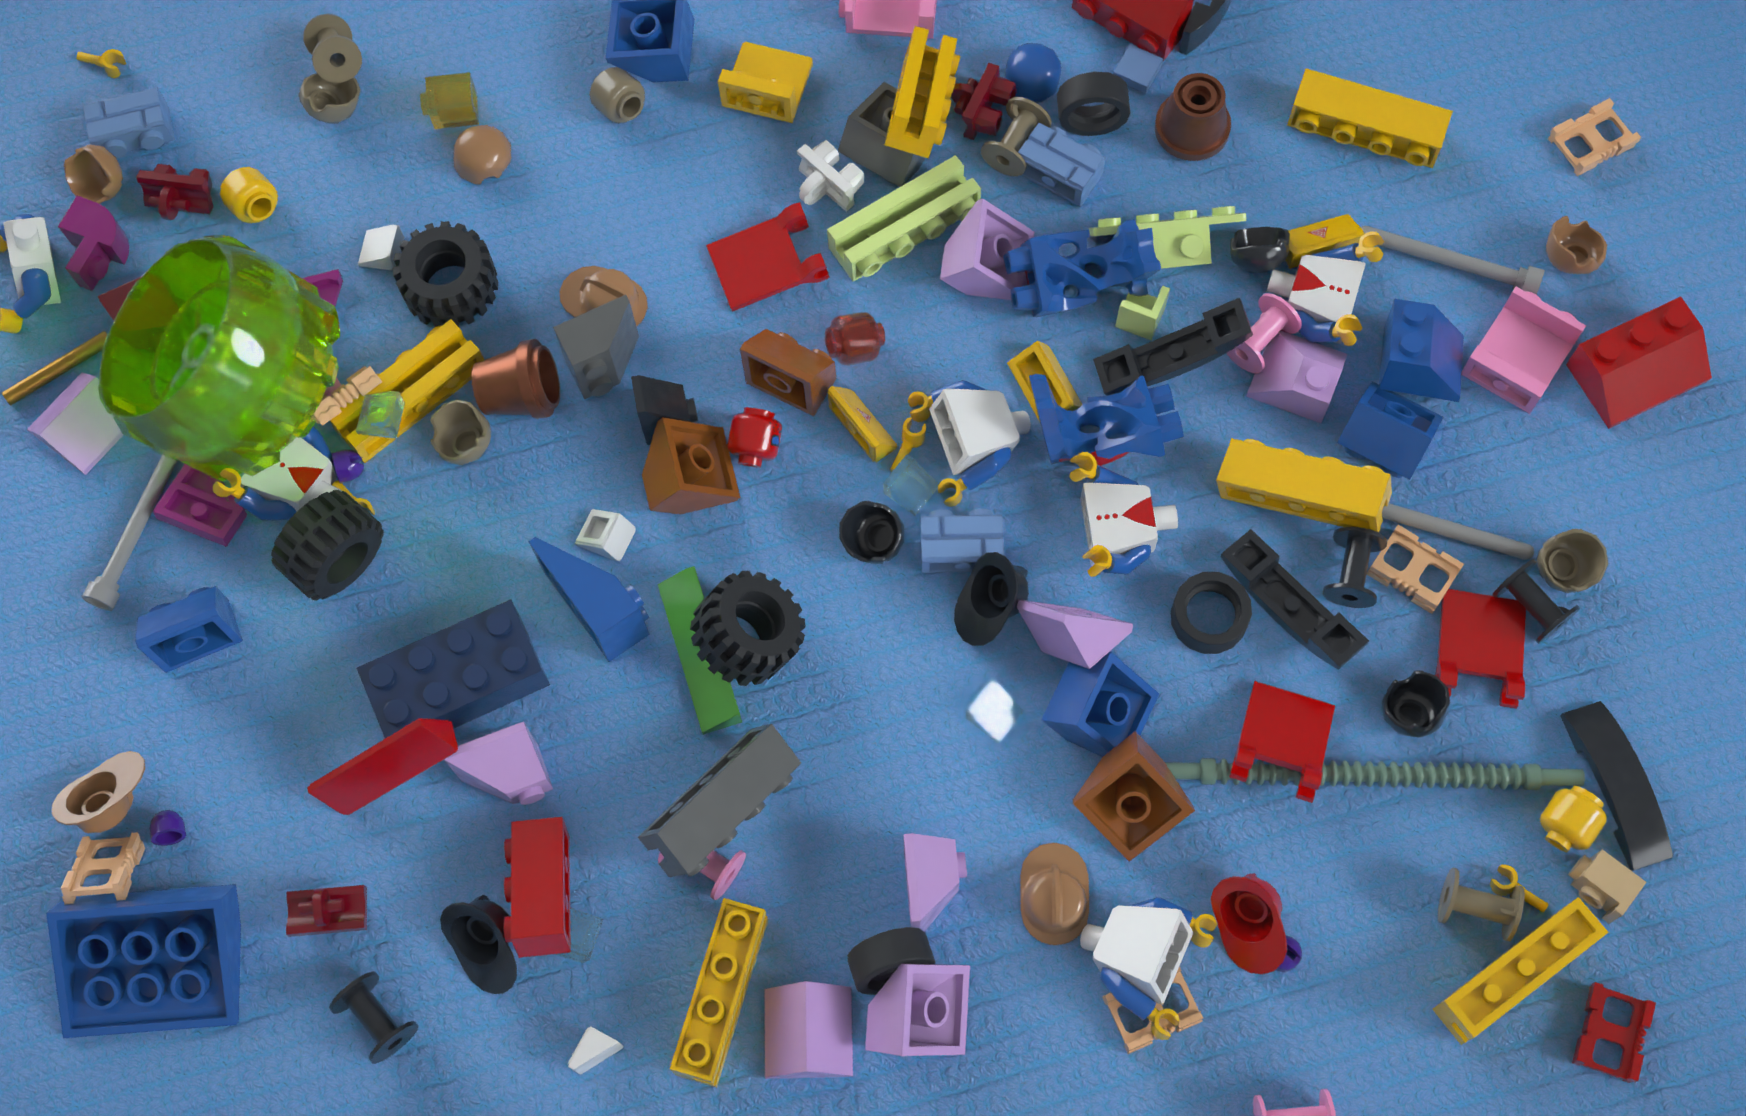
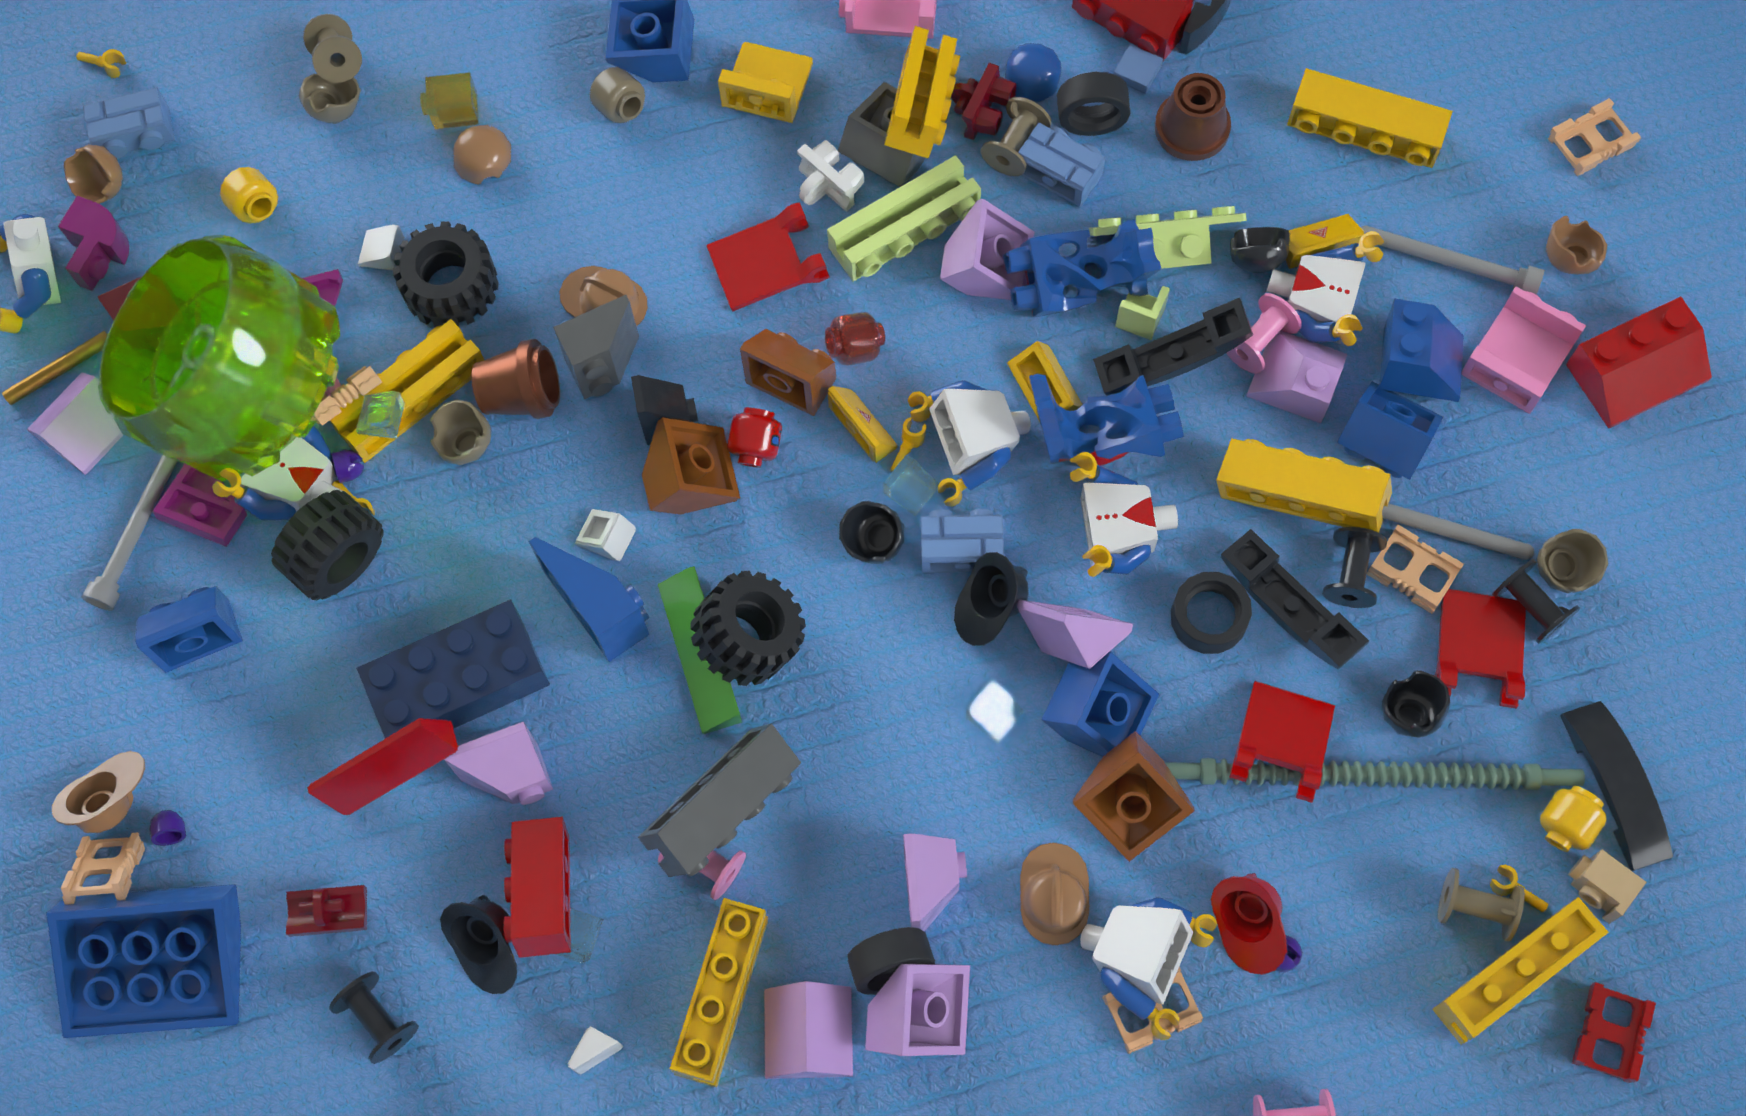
dark red hips [136,164,214,220] -> none

